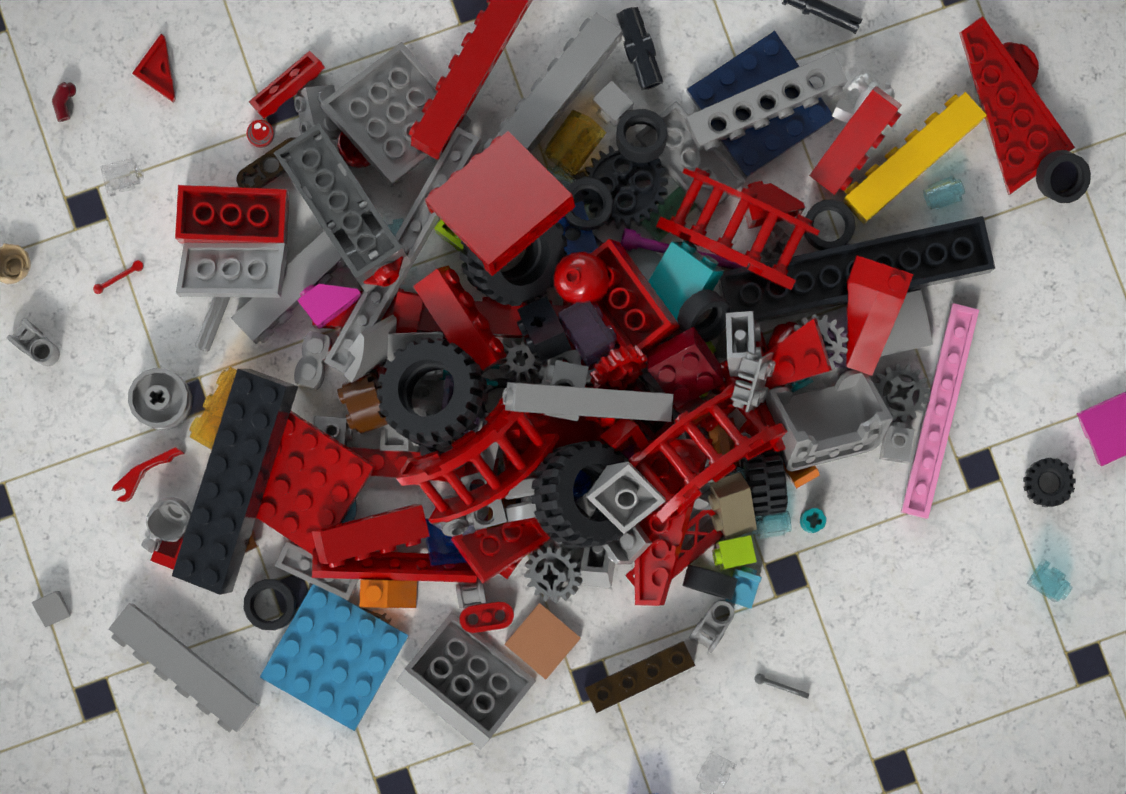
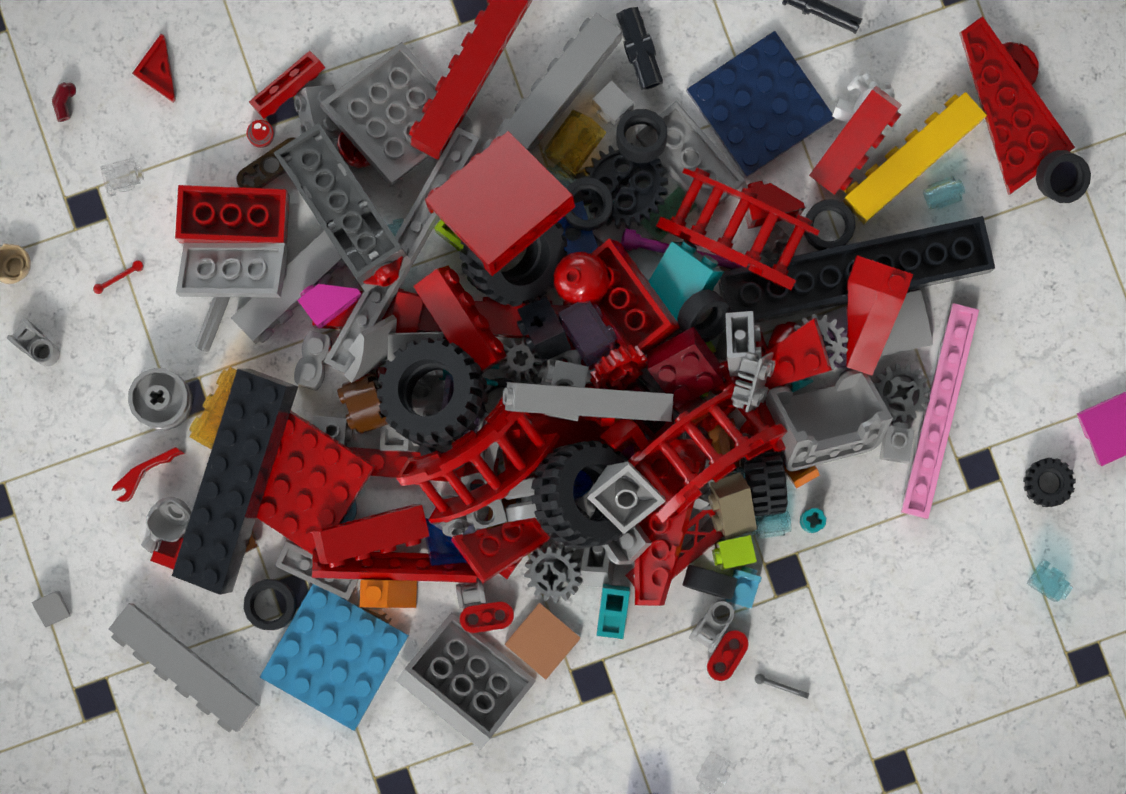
dark brown brick [584,641,695,713] -> none
light grey brick [685,52,847,152] -> none
none -> teal brick [596,584,630,639]
none -> red plate [707,630,749,681]

